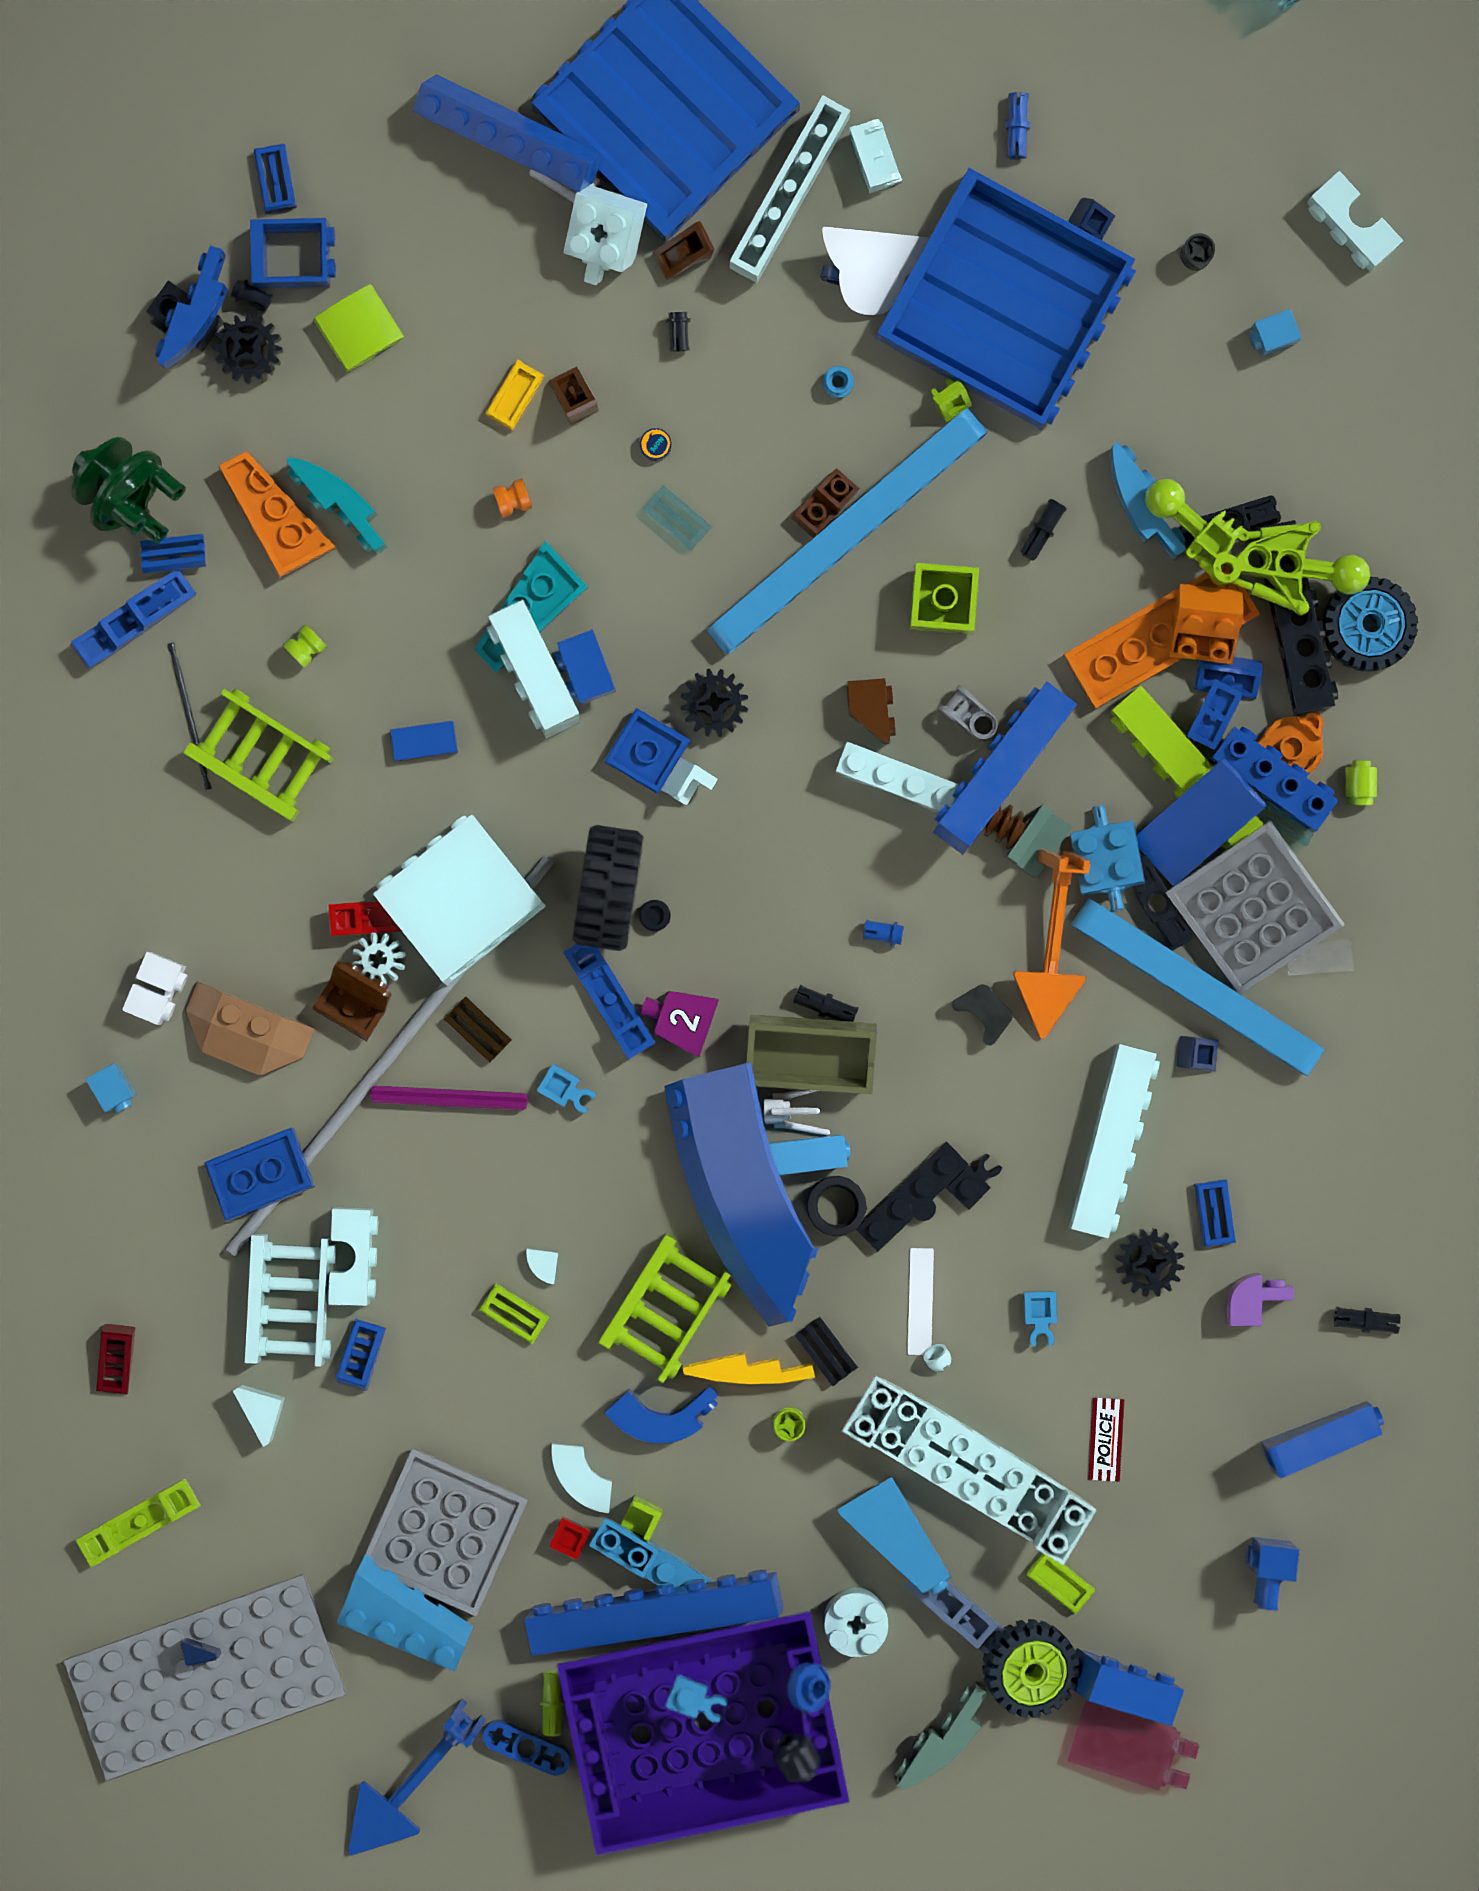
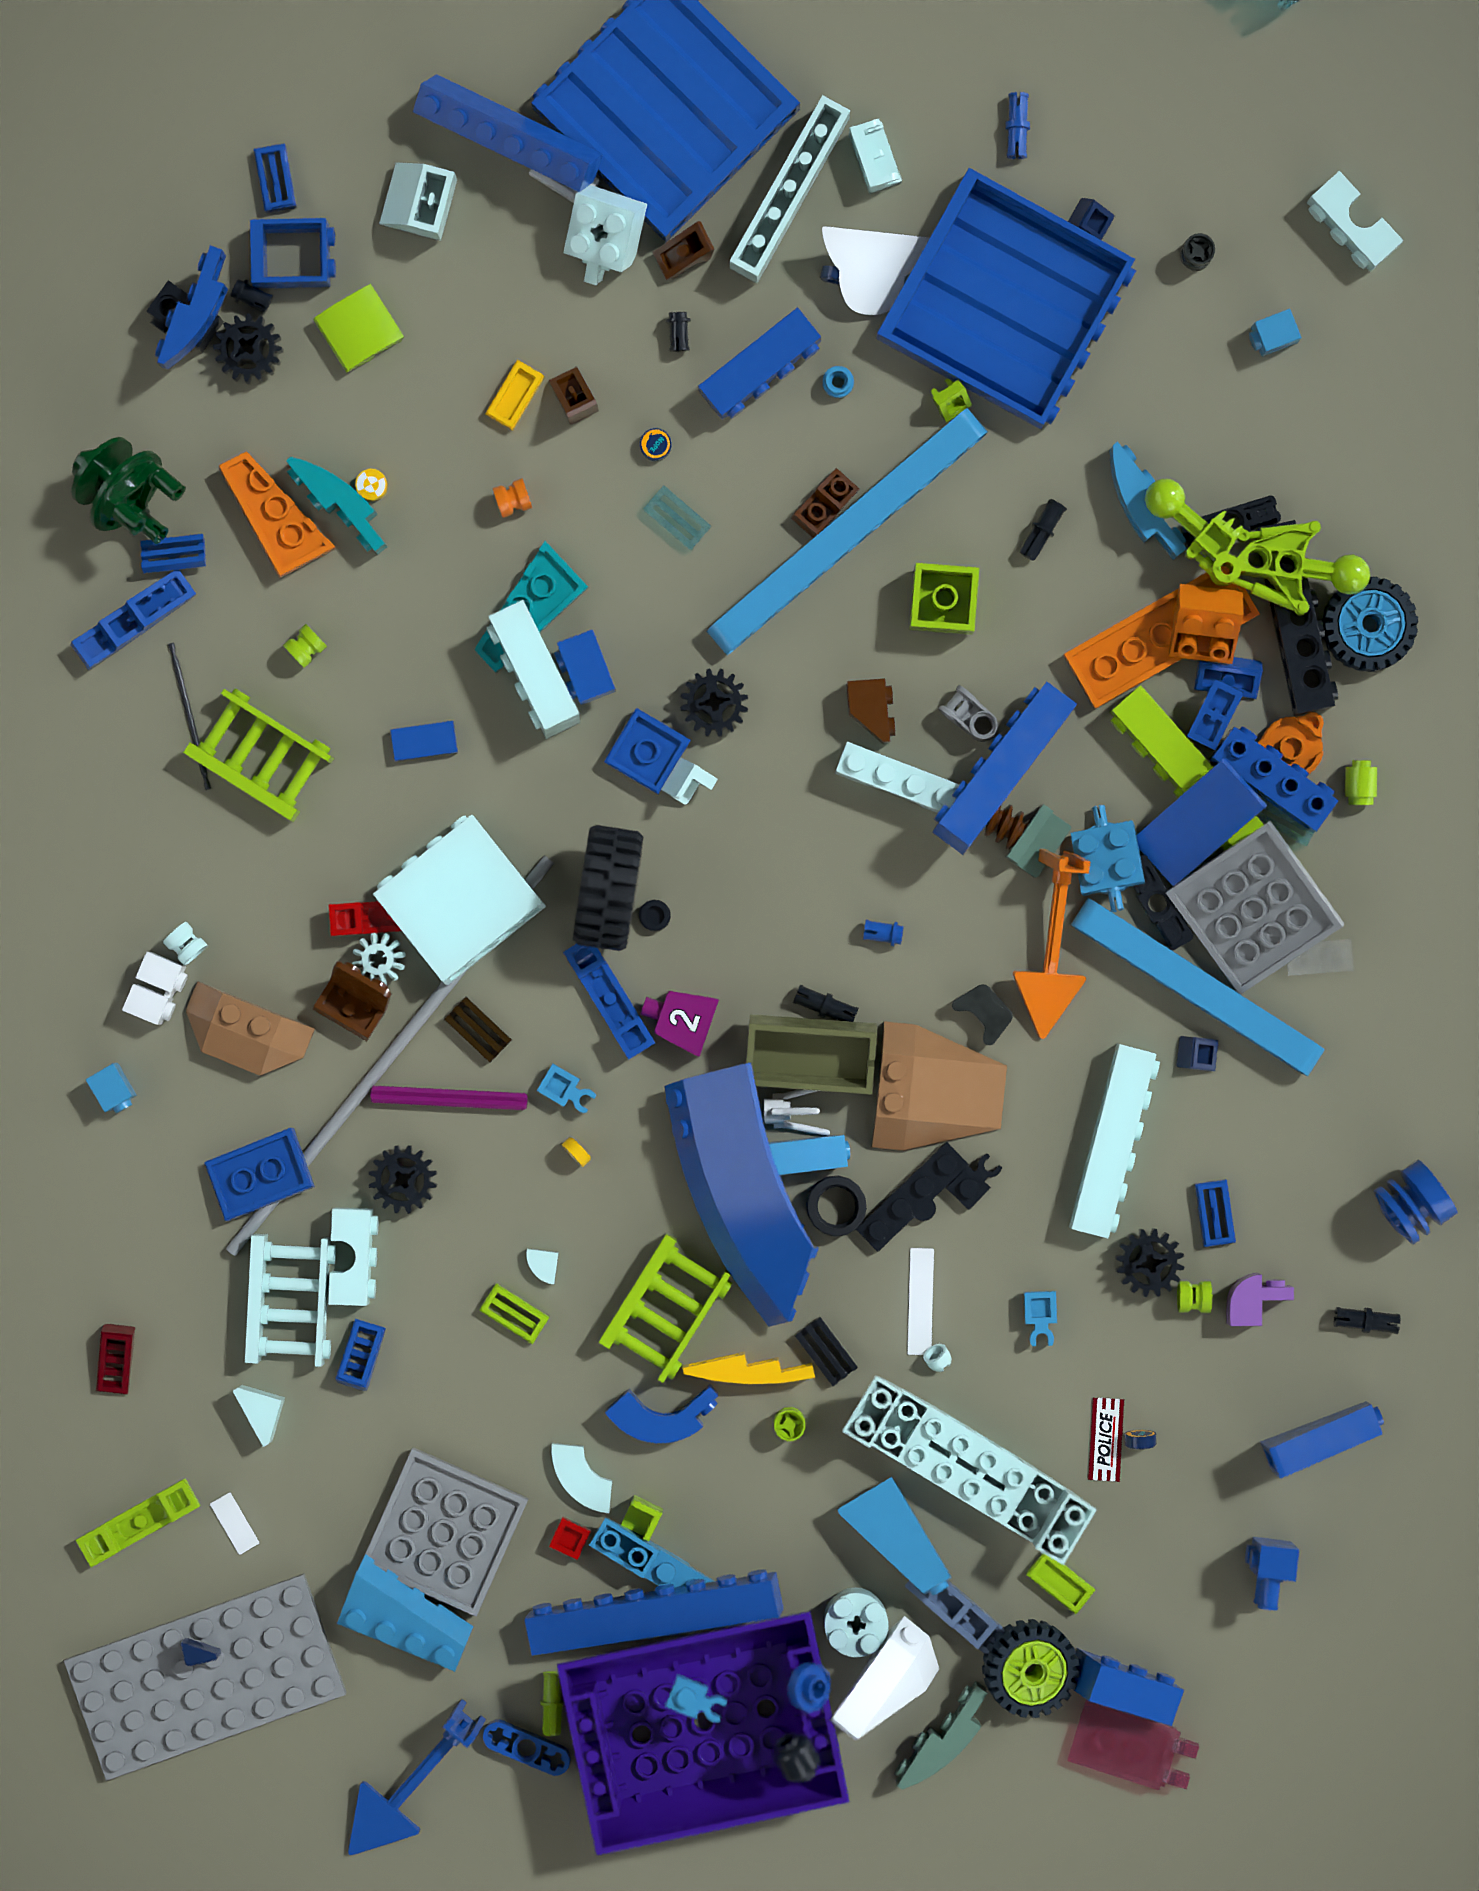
none -> light aqua wheel [163,922,208,966]
none -> white sticker [210,1492,259,1555]
none -> yellow tile [355,469,388,502]
none -> black gear [369,1145,438,1214]
none -> light aqua slope [380,163,457,241]
none -> yellow tile [561,1137,591,1167]
none -> blue brick [698,307,821,420]
none -> white wedge [831,1616,939,1741]
none -> medium nougat wedge [872,1021,1007,1150]
none -> dark blue tile [1124,1430,1157,1449]
none -> lime wheel [1177,1281,1212,1313]
none -> blue wheel [1373,1159,1458,1245]

